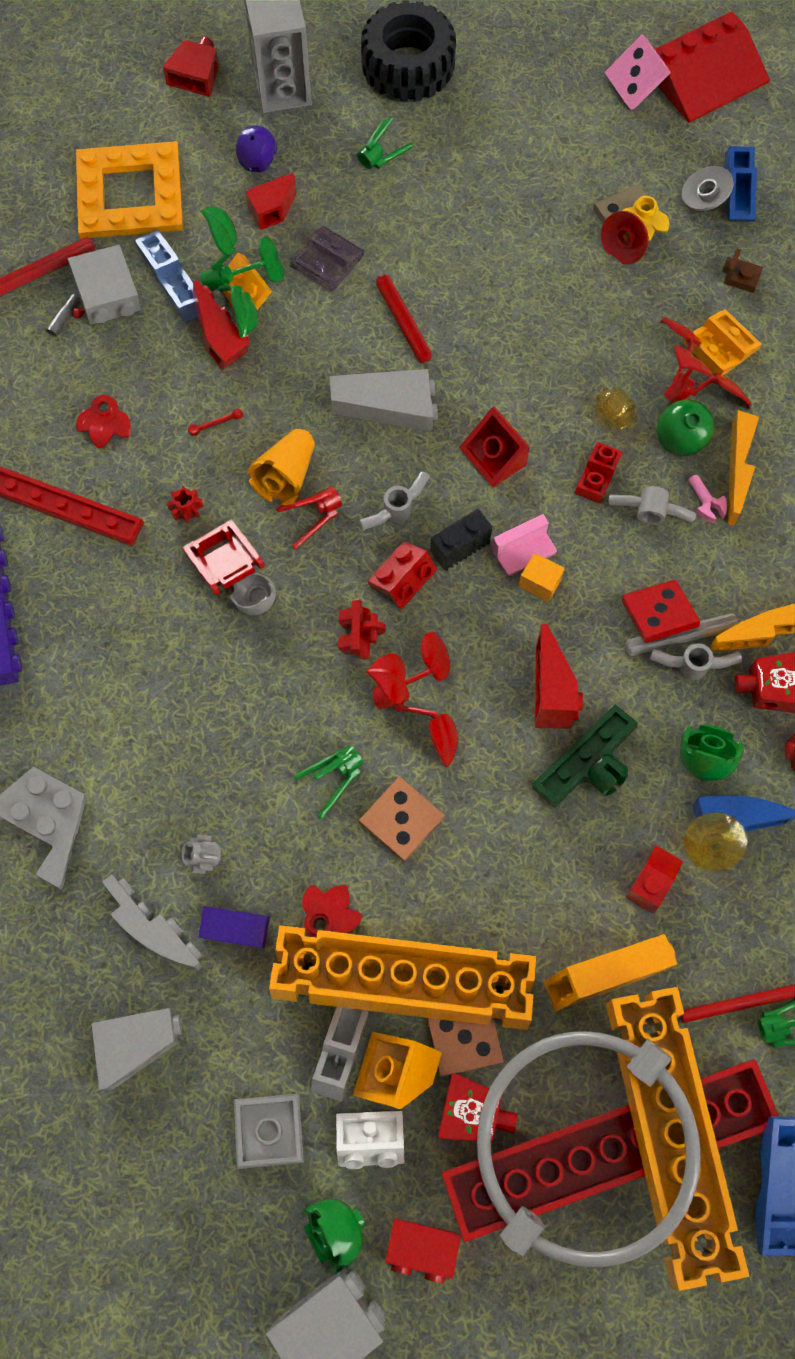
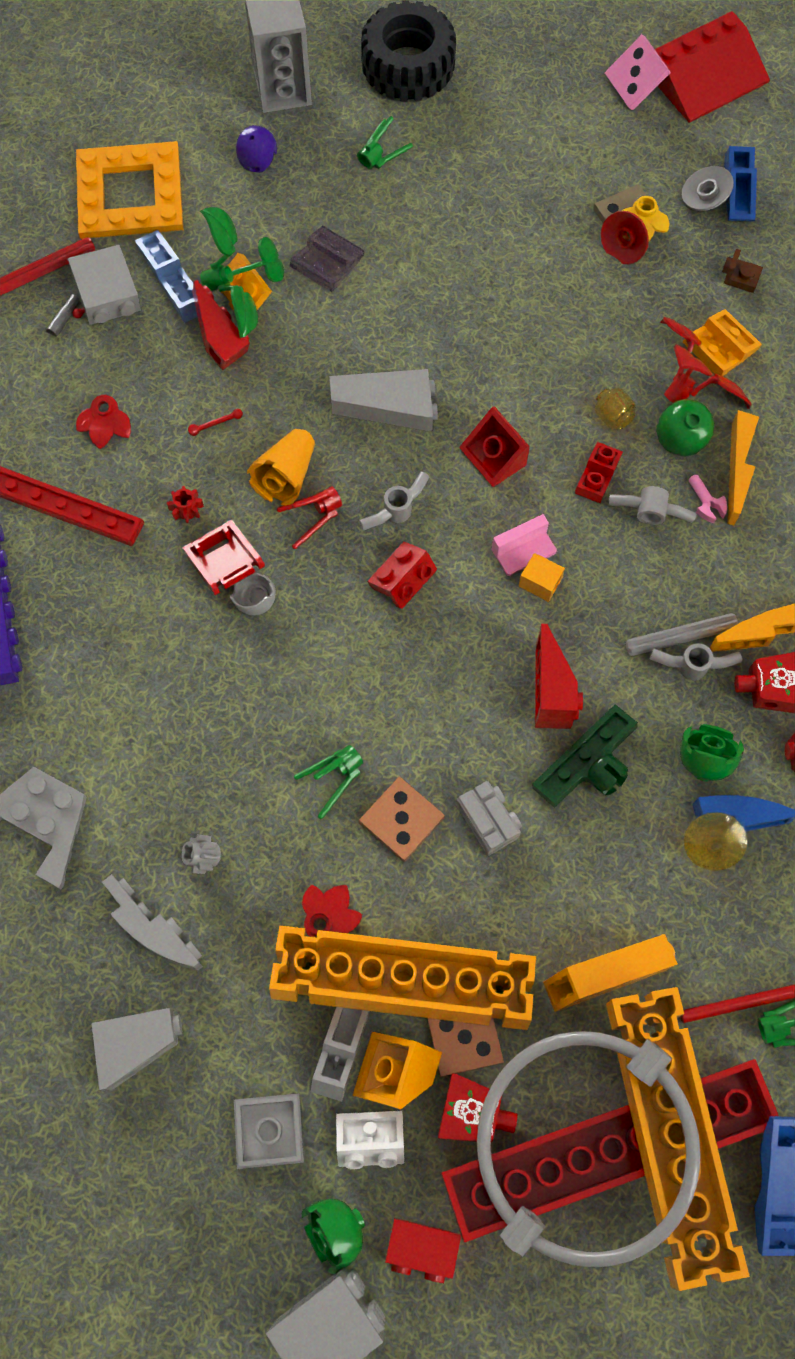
red torso [163,36,219,97] -> none
dark purple slope [198,906,270,948] -> none
red slope [245,173,297,230] -> none
red hips [338,600,386,659] -> none
red plant [366,632,458,767] -> none
red axle [376,274,432,363] -> none
black brick [430,509,493,571] -> none
red tile [622,579,700,643] -> none
red slope [626,845,683,914] -> none
none -> light grey brick [456,781,522,856]

